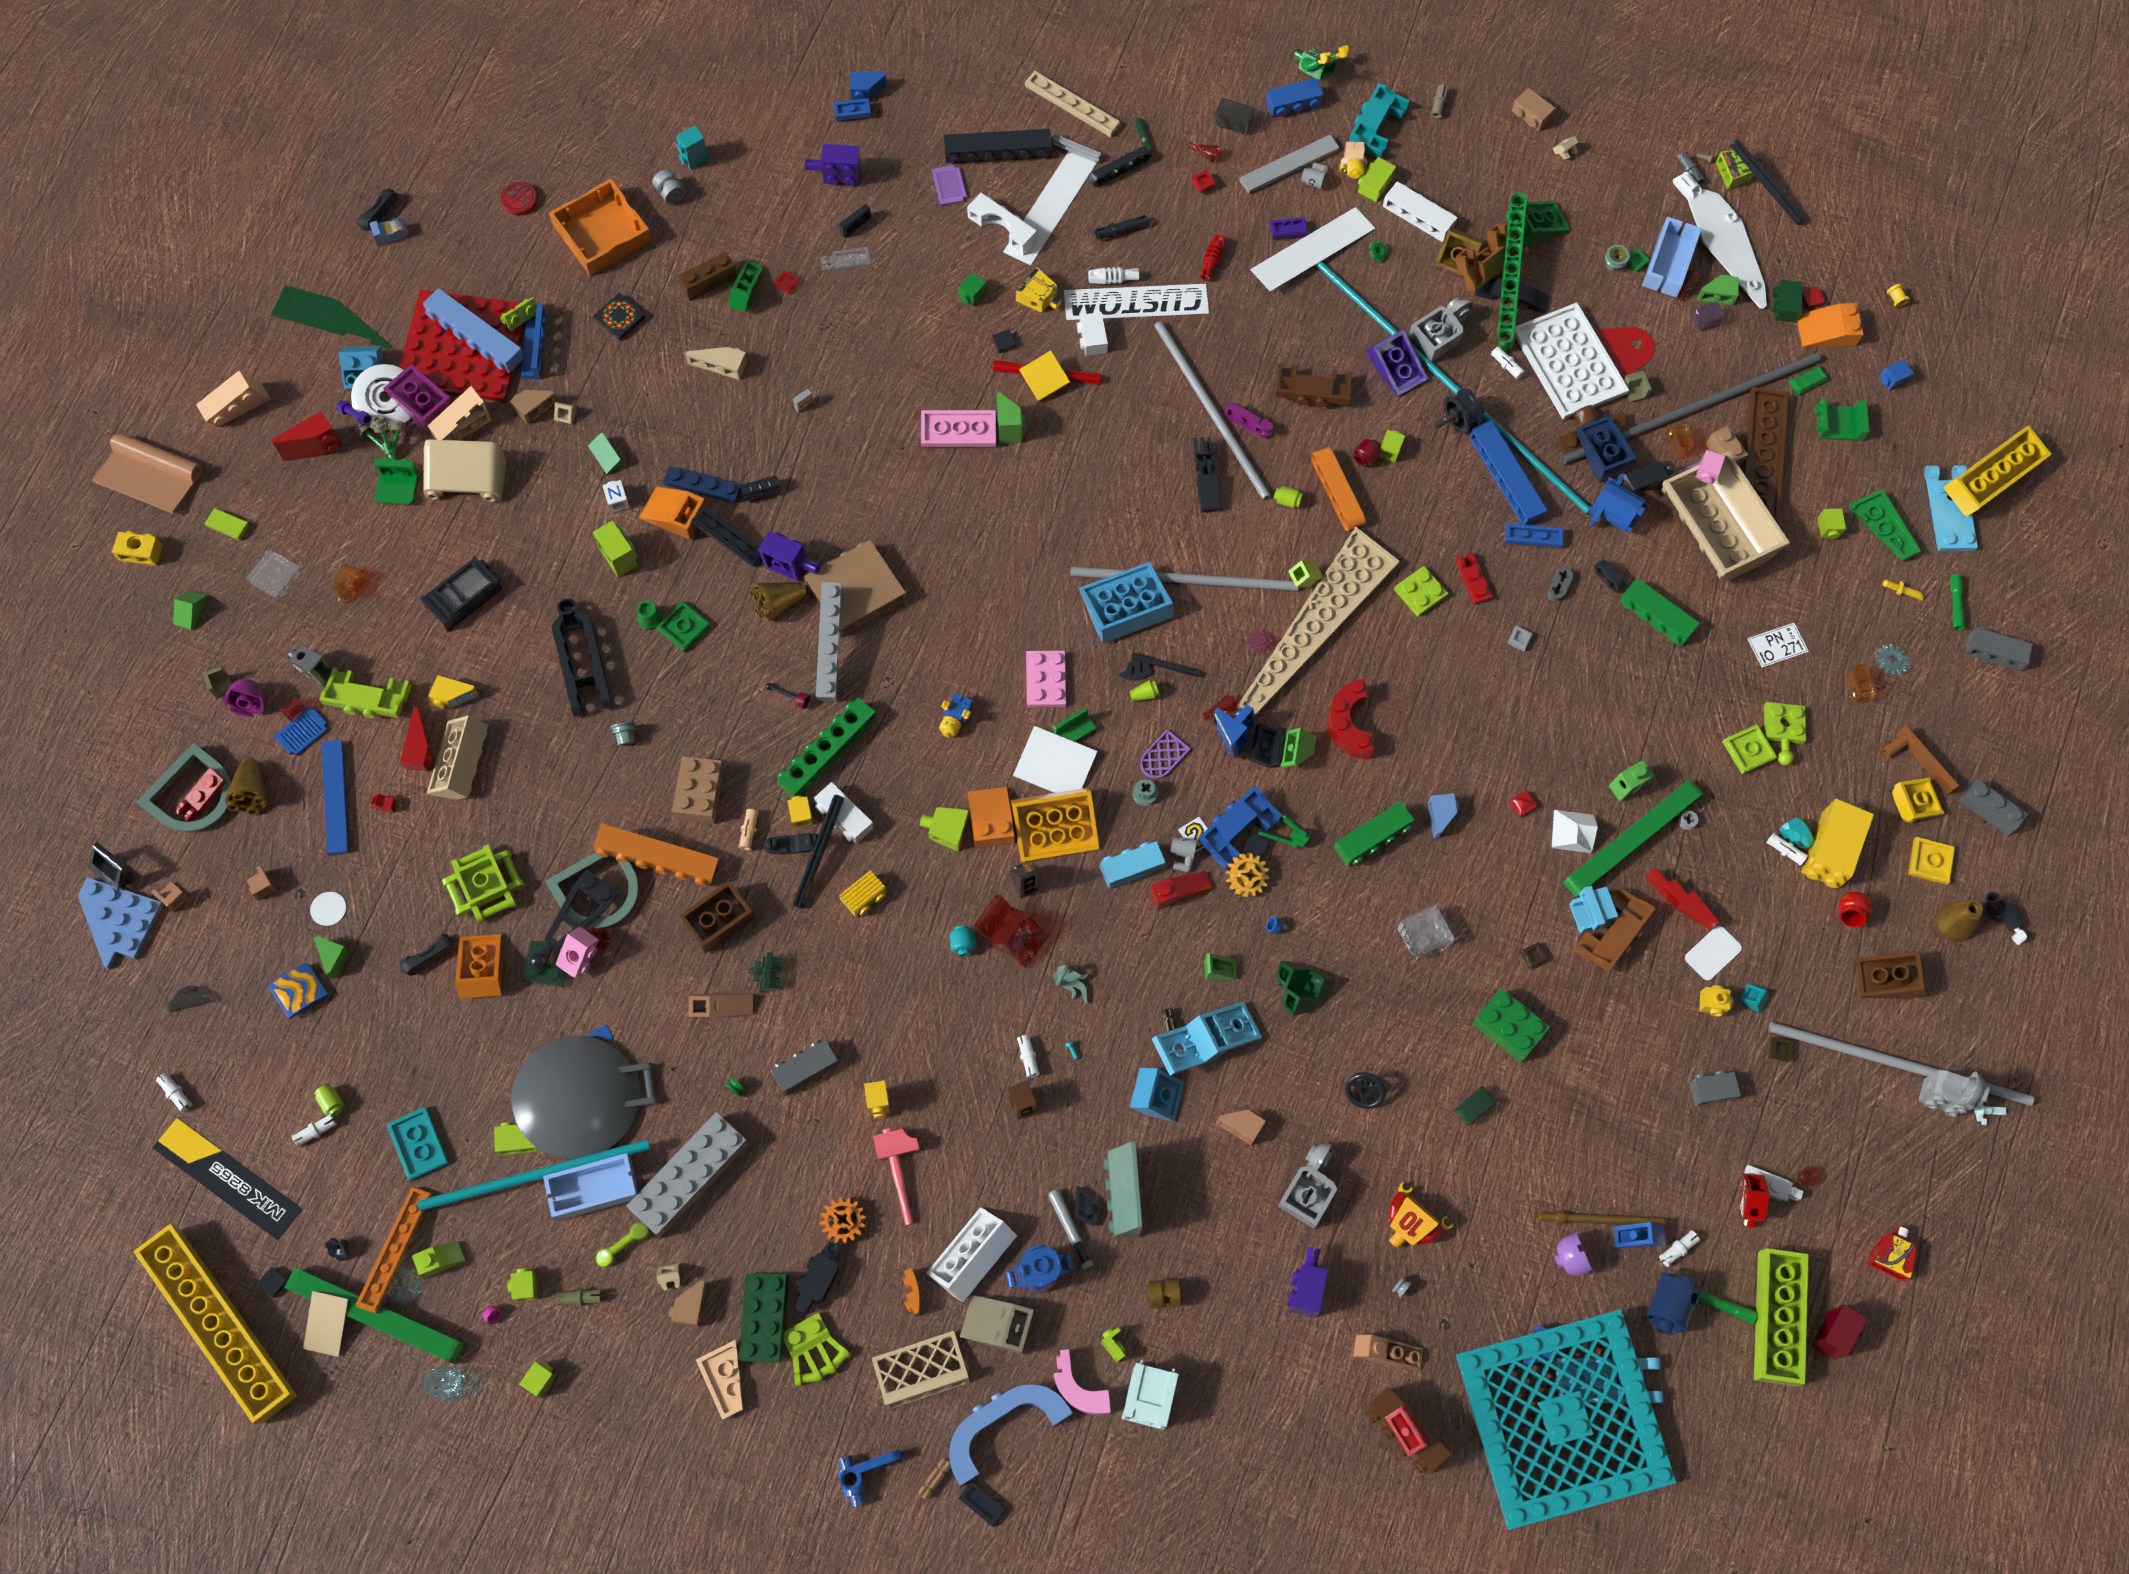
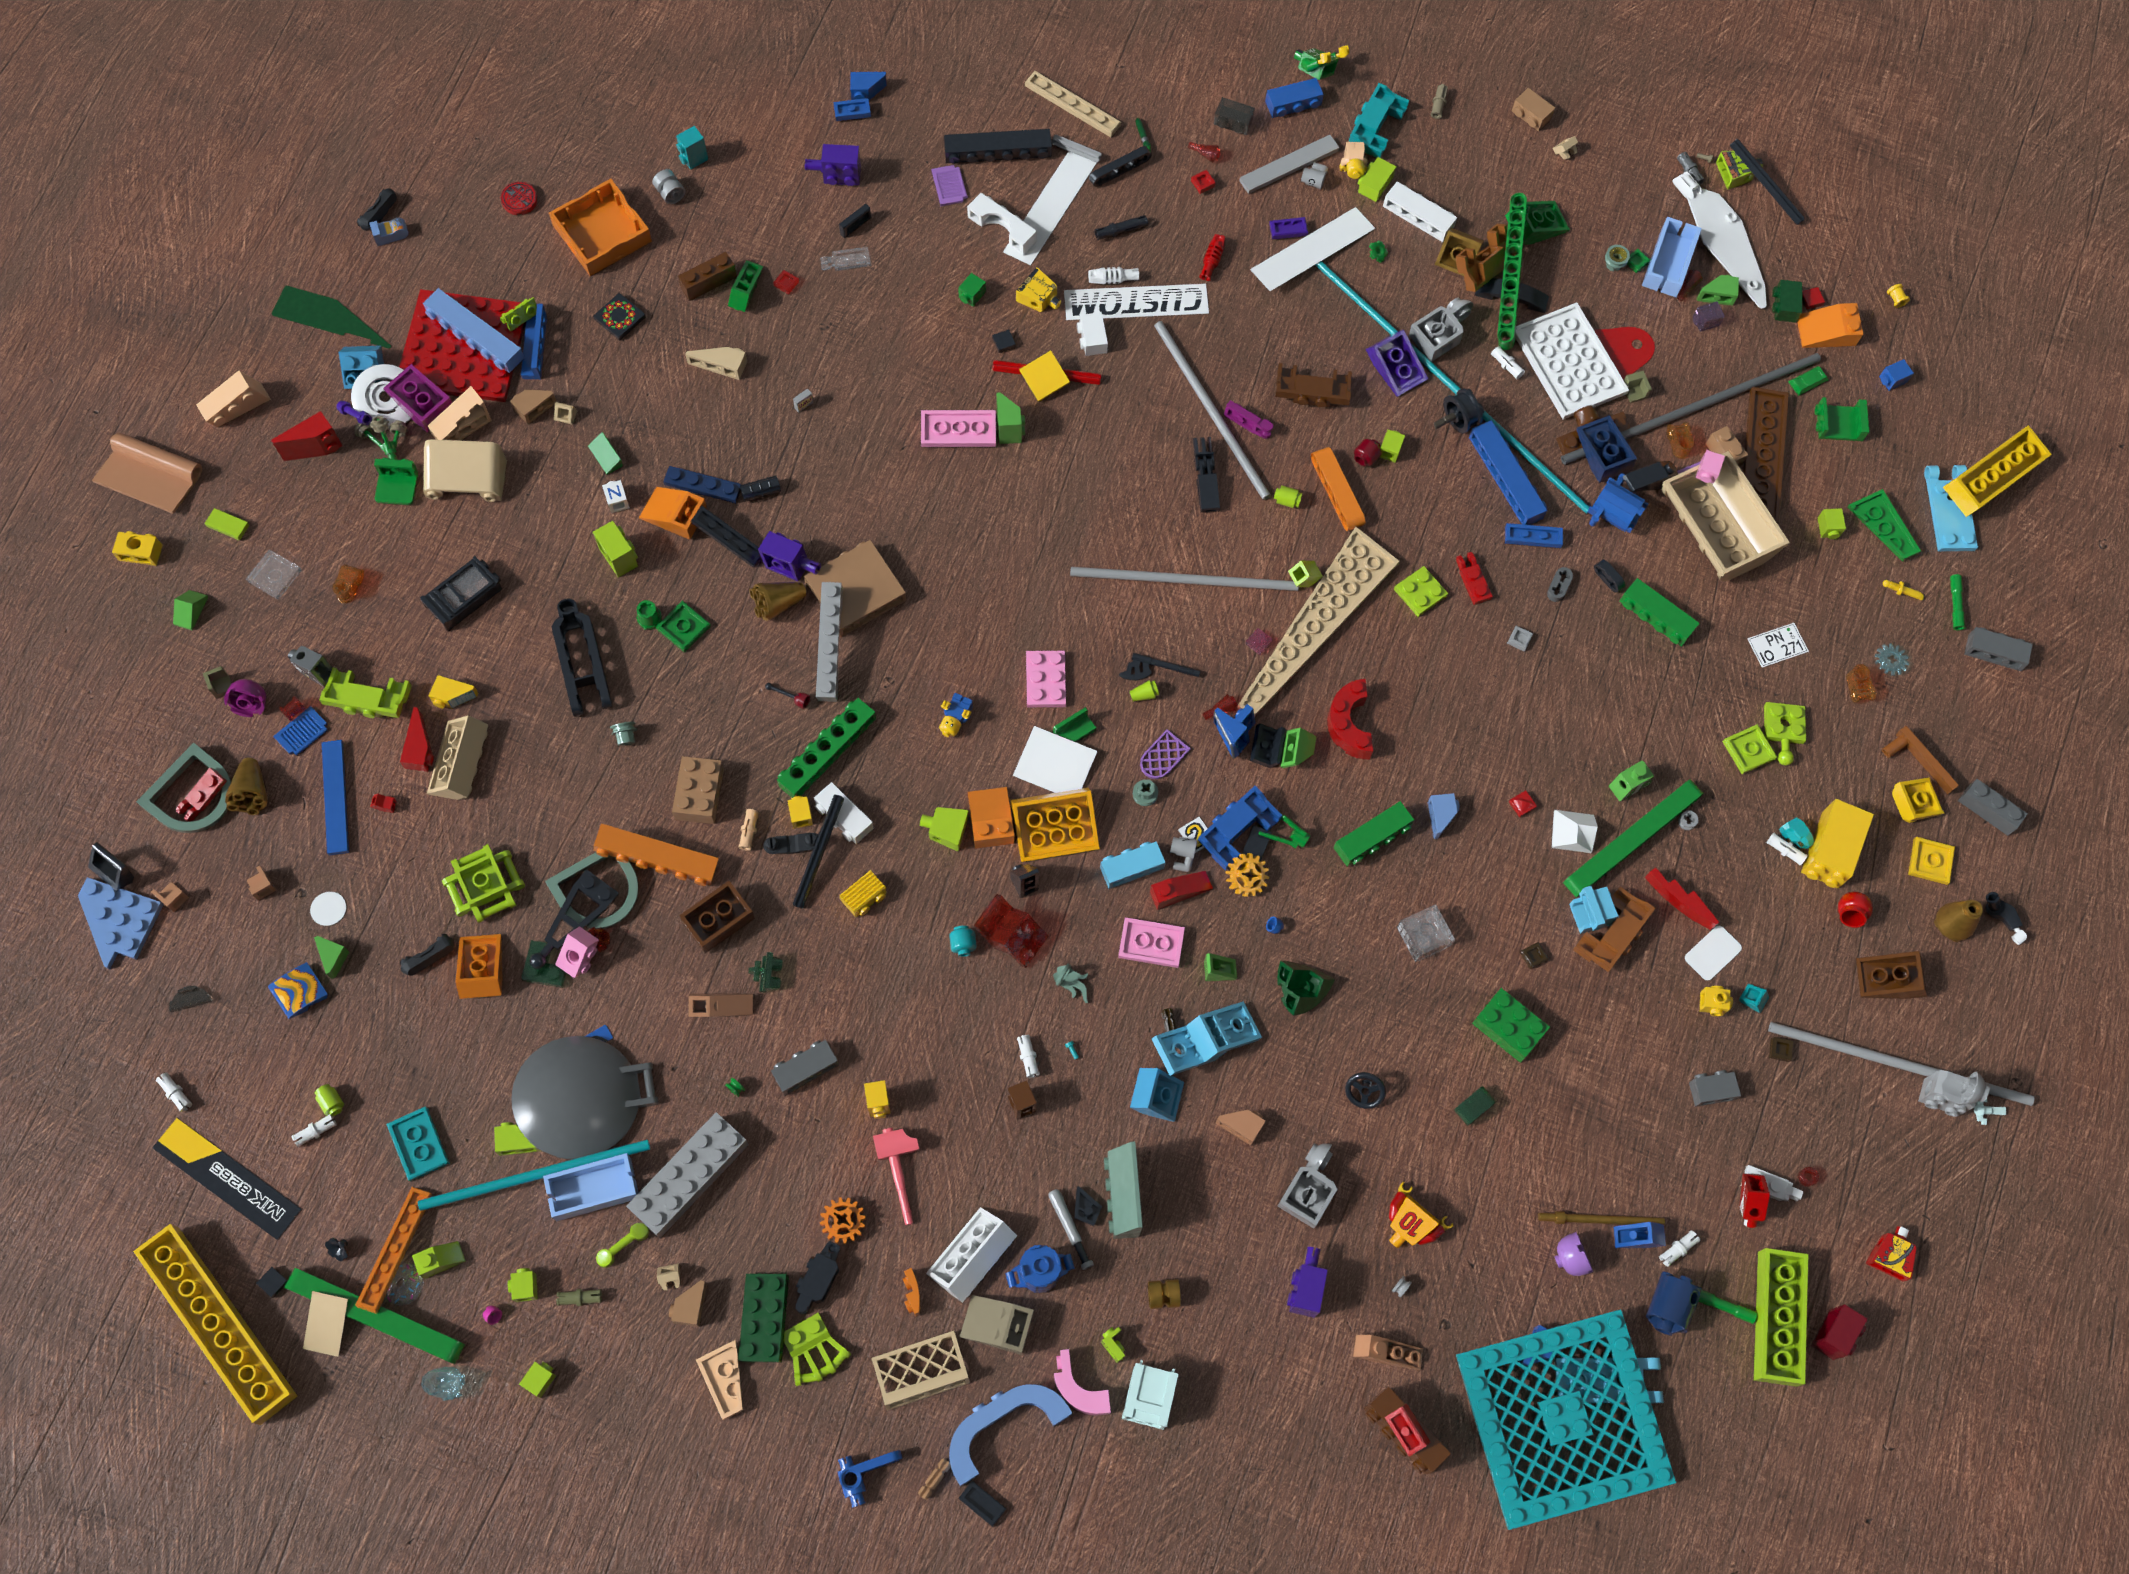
dark azure slope [1079,562,1173,643] -> none
none -> bright pink plate [1118,917,1185,968]

